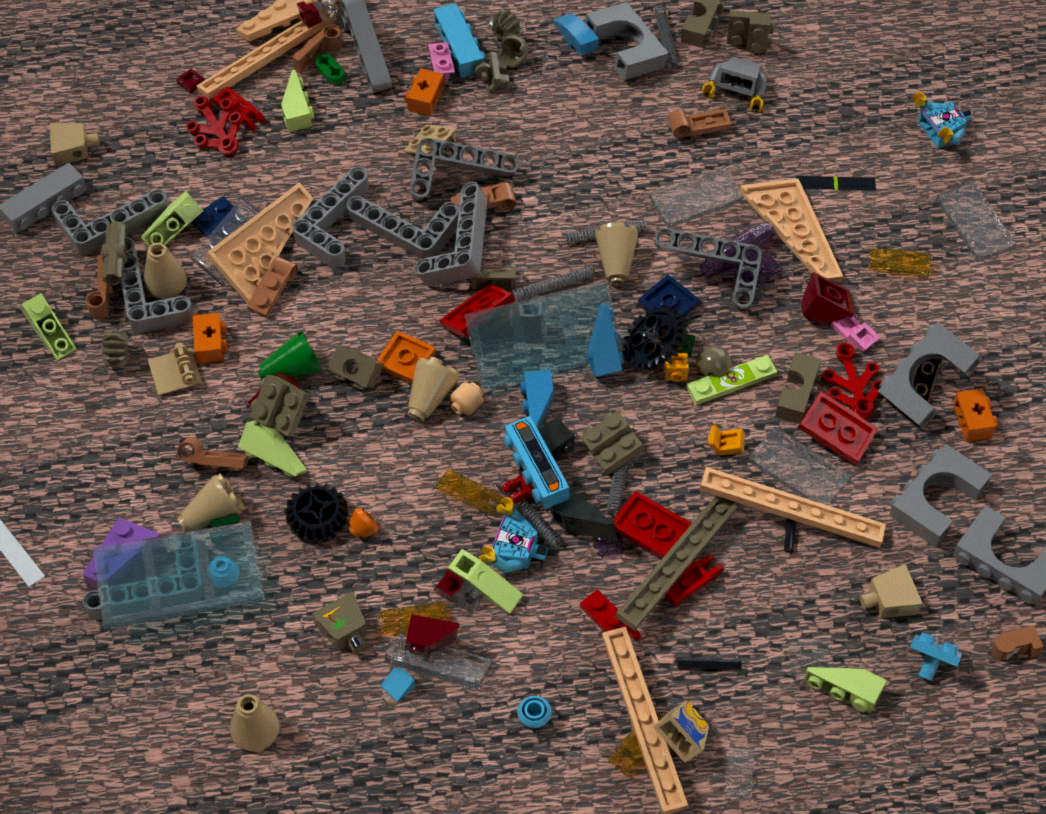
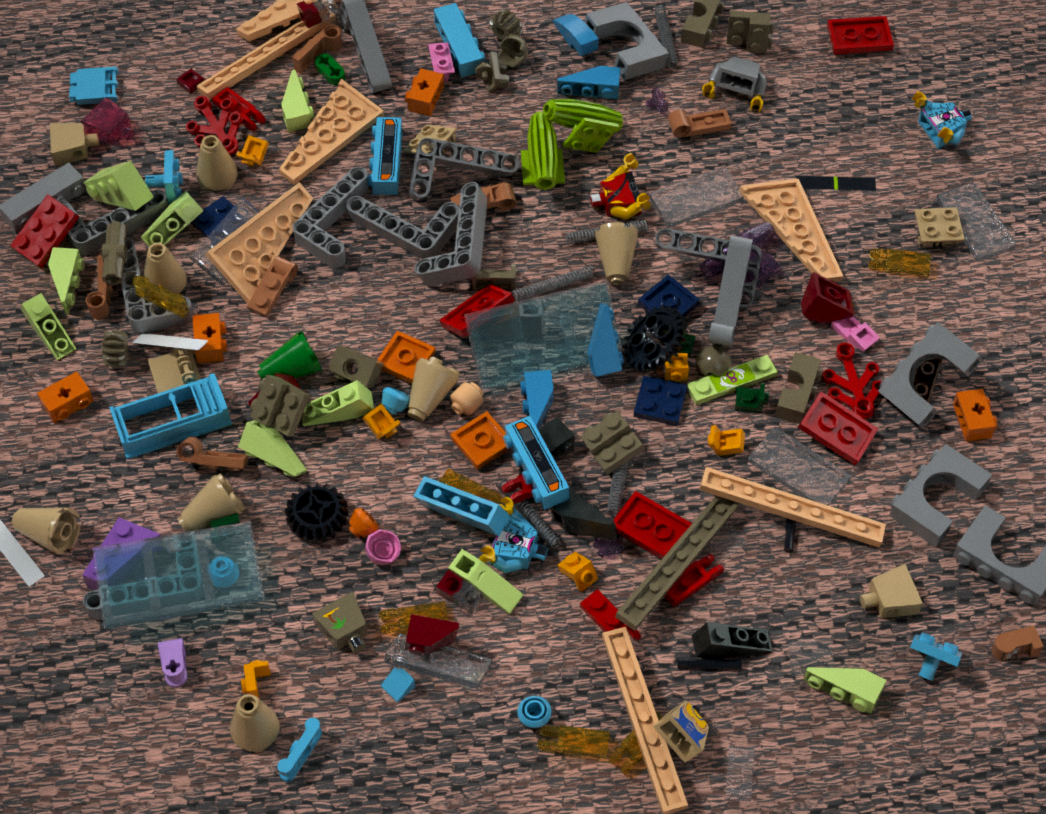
none -> red plate [10,194,80,268]
none -> tan cone [12,508,80,555]
none -> orange brick [37,371,94,423]
none -> yellowish green slope [48,247,84,314]
none -> medium azure plate [69,67,118,105]
none -> clear pink torso [81,97,134,145]
none -> yellowish green wedge [83,161,154,211]
none -> medium azure piece [109,373,232,460]
none -> clear yellow hinge [133,275,189,318]
none -> white sticker [133,333,208,350]
none -> medium azure plate [145,150,183,205]
none -> lavender piece [158,638,187,687]
none -> tan cone [196,135,238,191]
none -> light orange bracket [236,135,269,167]
none -> light orange bracket [241,660,271,698]
none -> medium azure plate [277,718,322,782]
none -> light nougat wing [279,79,384,185]
none -> yellowish green slope [302,380,374,426]
none -> light orange bracket [362,403,400,440]
none -> bright pink hair [365,529,401,565]
none -> medium azure brick [368,117,403,195]
none -> medium azure cone [382,387,410,415]
none -> medium azure brick [413,476,510,536]
none -> orange plate [450,411,511,470]
none -> lime plate [521,111,565,190]
none -> clear yellow hinge [537,725,610,759]
none -> lime plate [543,99,623,153]
none -> dark azure slope [557,66,621,99]
none -> light orange bracket [557,552,598,592]
none -> torso [590,153,651,220]
none -> dark blue plate [633,376,687,426]
none -> plant [646,86,668,113]
none -> pearl dark grey slope [692,622,772,659]
none -> light grey beam [708,235,753,346]
none -> dark green bracket [735,383,769,413]
none -> red plate [827,16,894,55]
none -> tan hinge [914,207,965,247]

